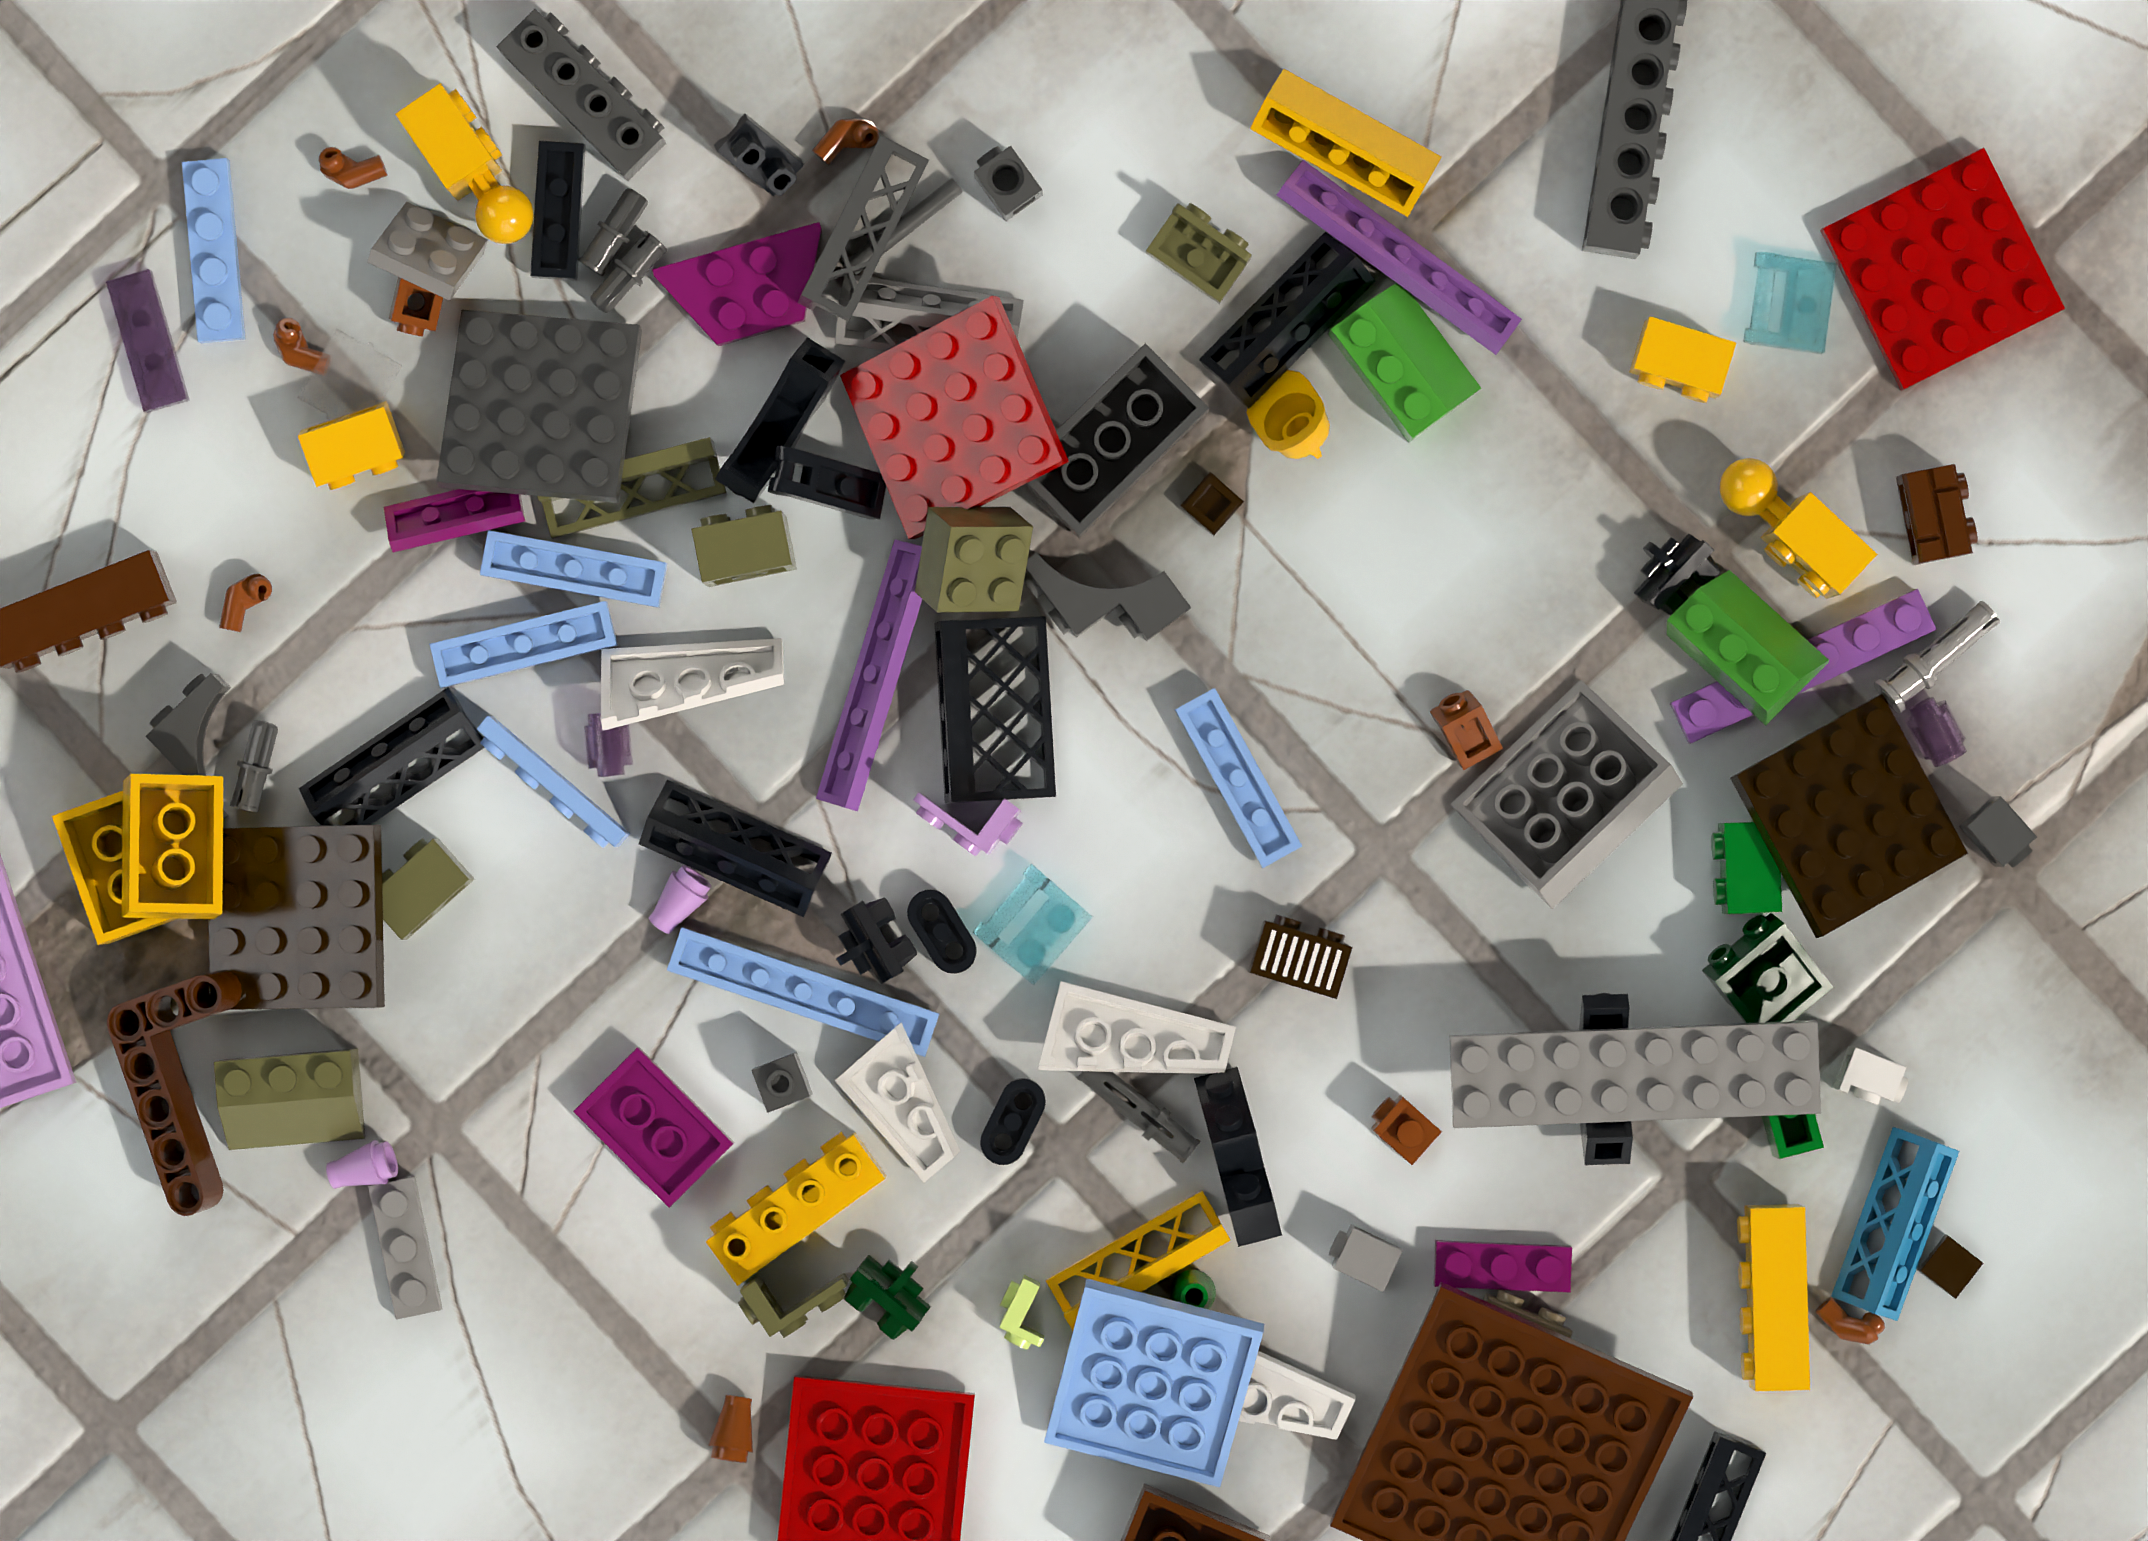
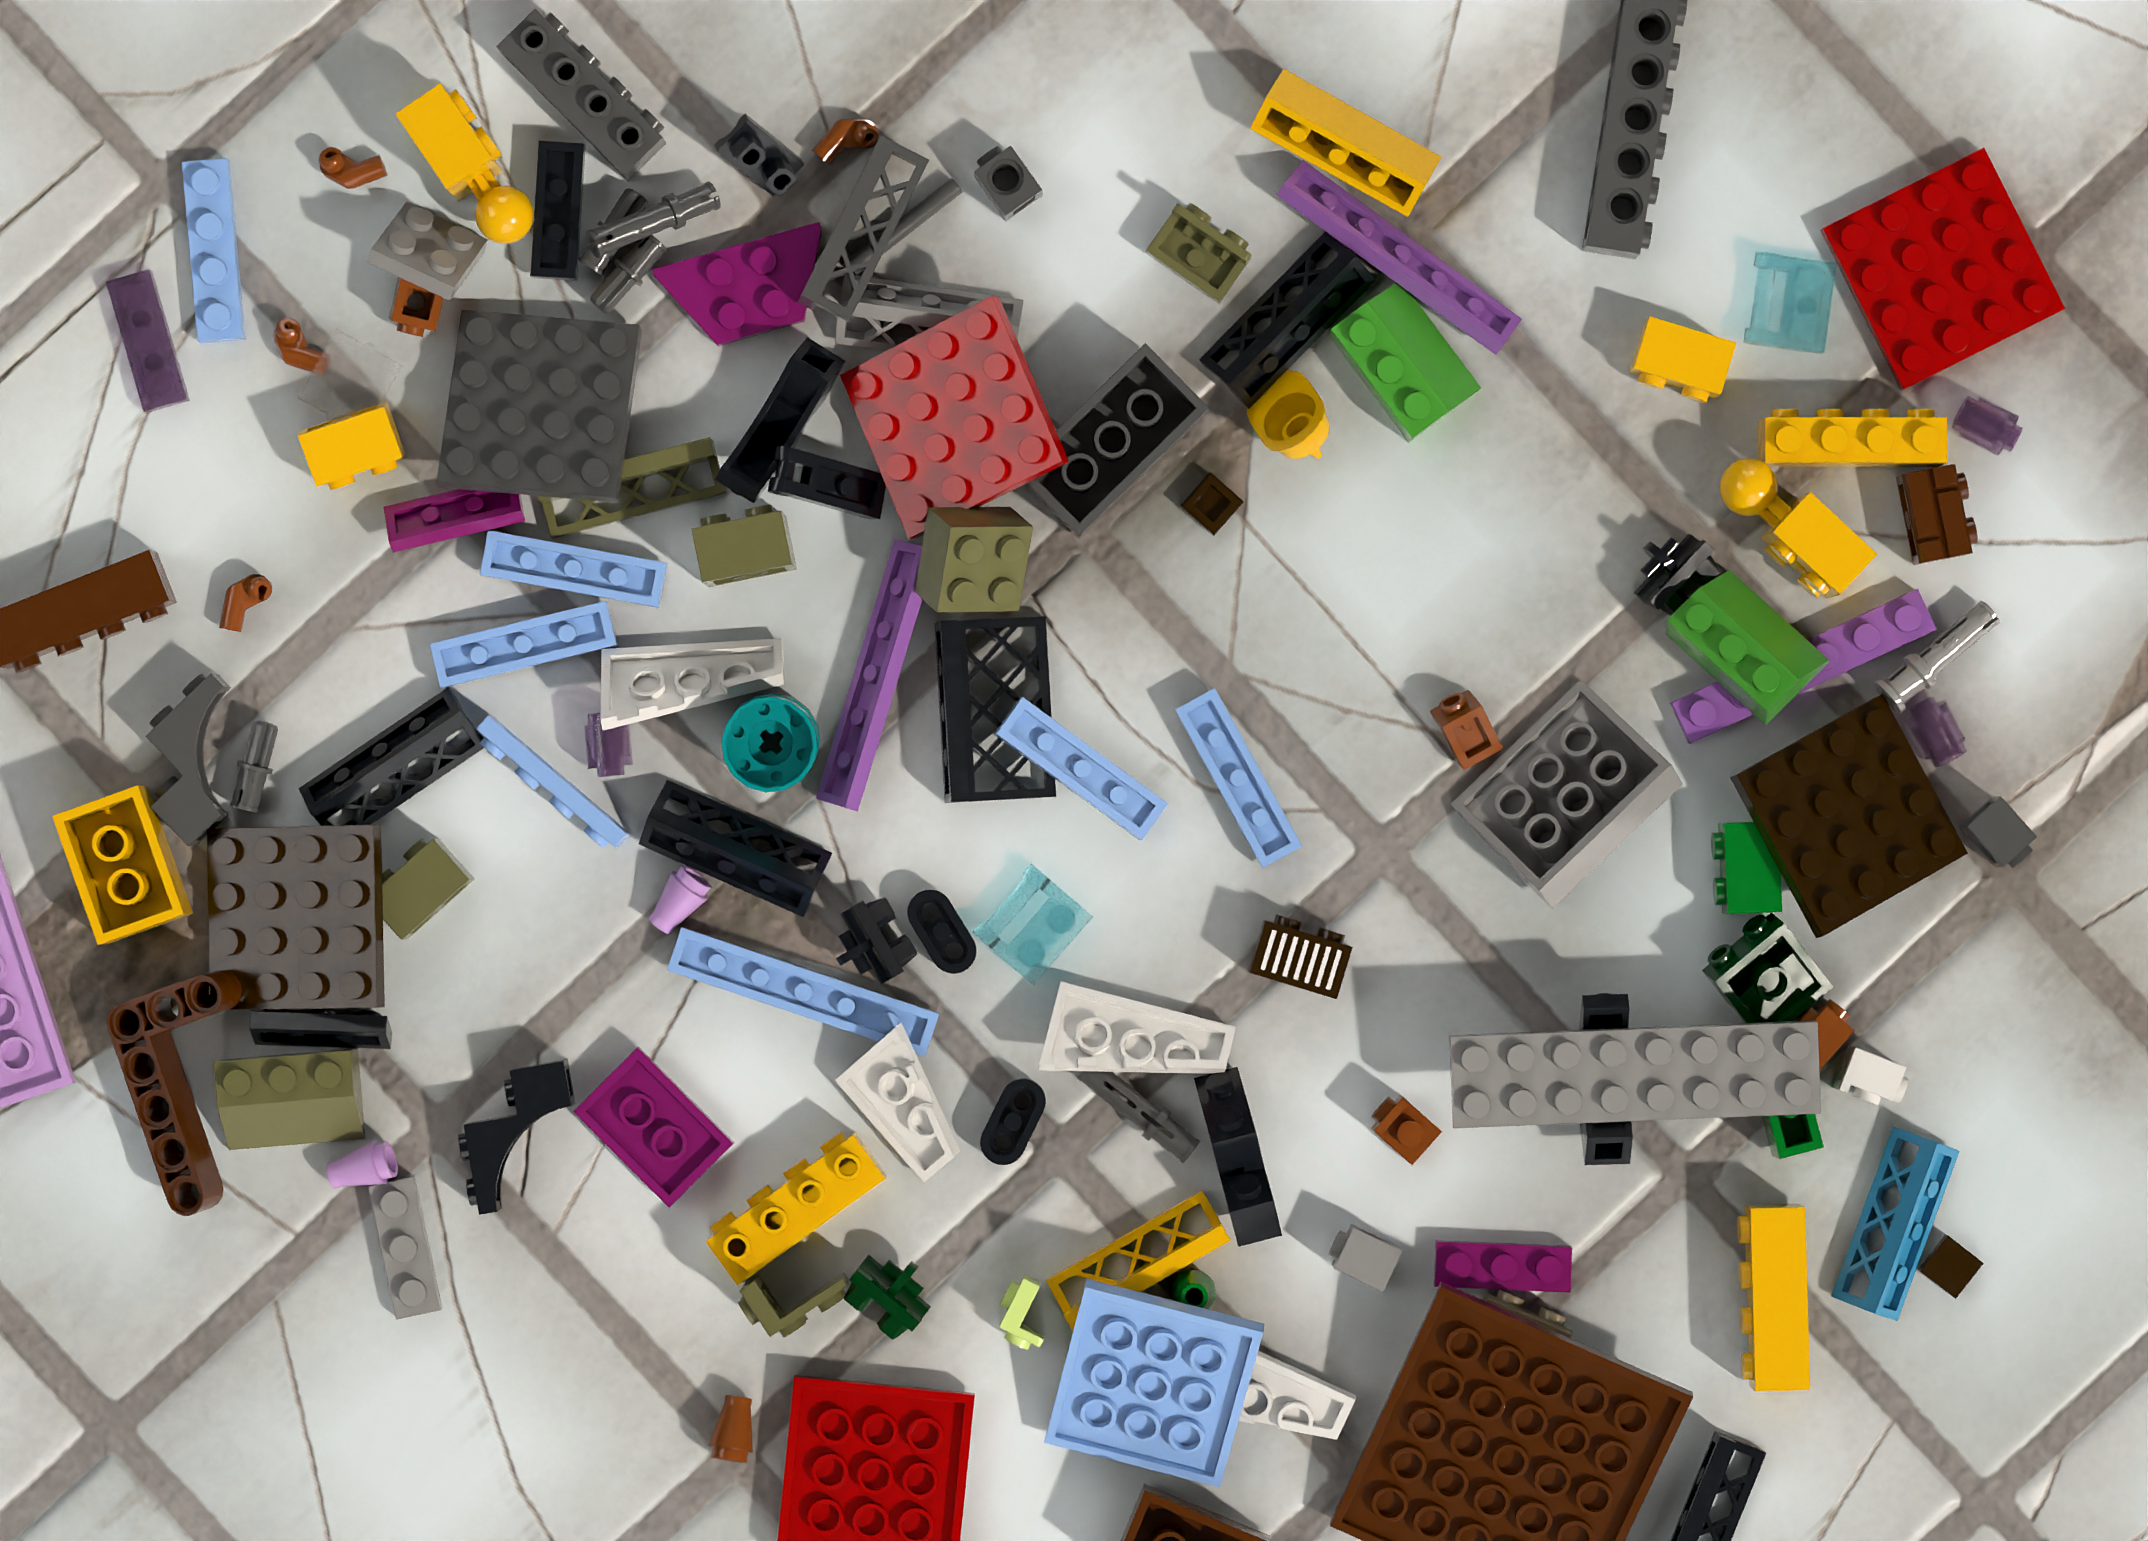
yellow brick [122,774,223,919] -> none
dark grey brick [751,1052,813,1113] -> none
lavender bracket [913,792,1023,856] -> none
dark grey arch [1024,552,1191,641] -> none
dark orange arm [1815,1297,1885,1344] -> none
none -> black plate [249,1009,392,1049]
none -> black arch [458,1059,576,1215]
none -> dark grey pin [586,181,721,258]
none -> teal wheel [721,693,820,793]
none -> light blue plate [994,697,1168,840]
none -> yellow brick [1758,409,1948,467]
none -> dark orange brick [1797,999,1855,1070]
none -> clear purple brick [1951,395,2023,456]

